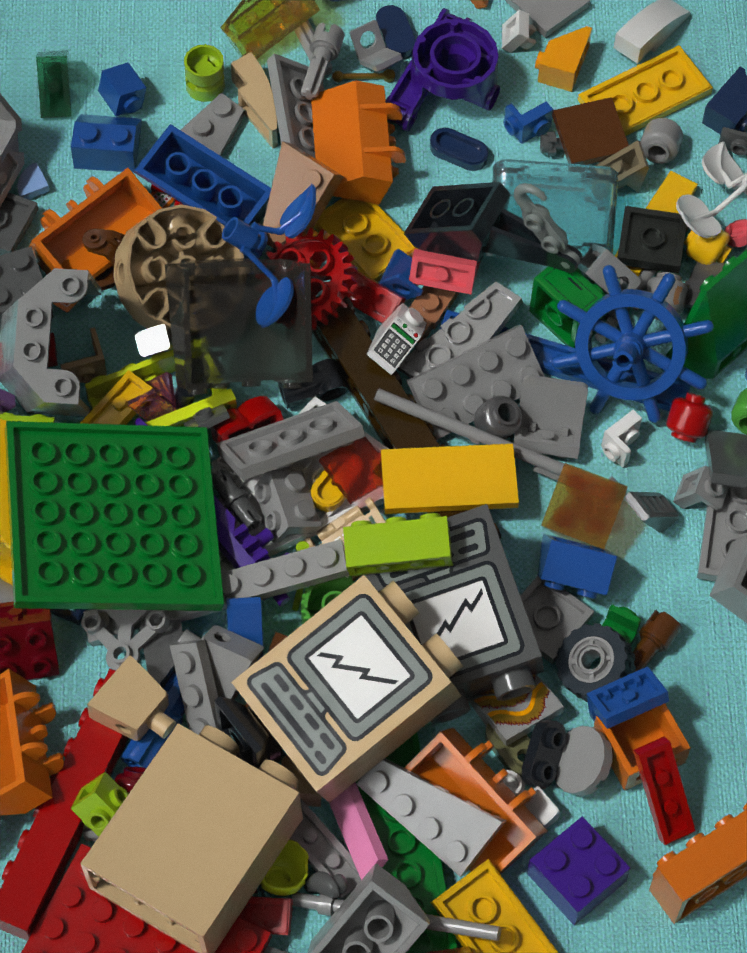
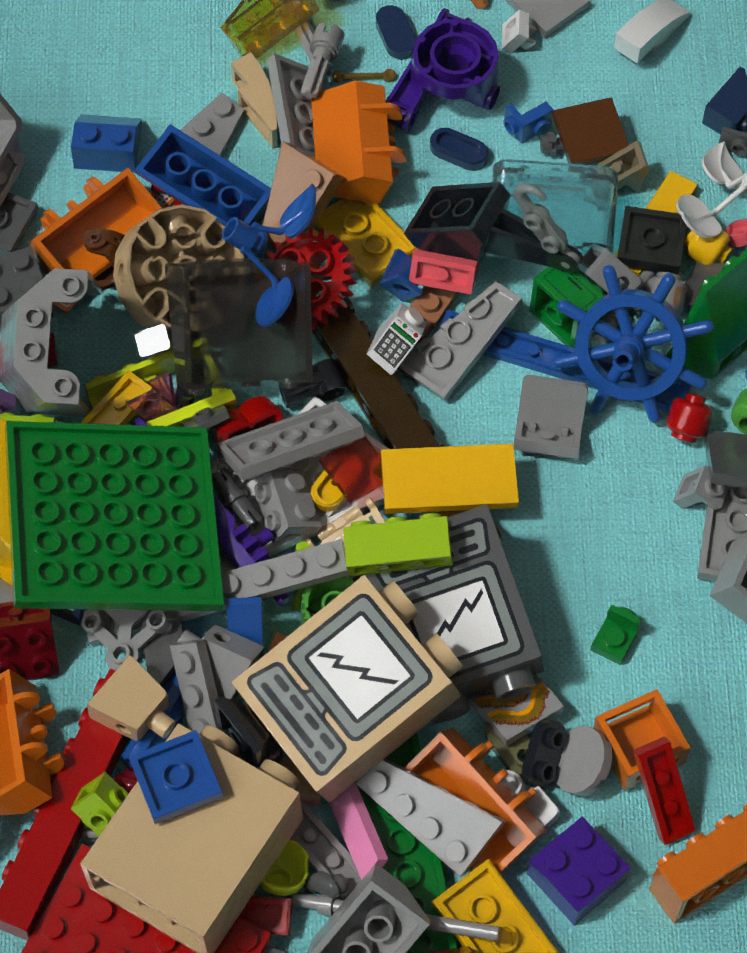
light blue tile [17,162,50,200] -> none
clear green slope [36,50,72,118] -> none
tan bracket [61,327,107,383] -> none
blue brick [98,62,147,117] -> none
lime wheel [184,44,225,102] -> none
red plate [345,270,406,323] -> none
light grey bracket [349,20,403,72] -> none
light grey bar [374,388,619,500] -> none
light grey plate [407,325,545,440] -> none
flat silver head [474,395,522,439] -> none
light grey plate [520,576,594,665] -> none
light orange slope [535,26,592,92] -> none
blue slope [537,534,617,599] -> none
clear orange brick [541,463,628,549] -> none
black wheel [556,623,636,702] -> none
yellow tile [578,45,713,136] -> none
blue bracket [586,666,669,729] -> none
white bracket [601,409,642,468] -> none
dark grey slope [625,492,679,533] -> none
reddish brown piece [633,610,682,672] -> none
light grey head [640,118,683,164] -> none
none -> blue plate [128,730,223,824]

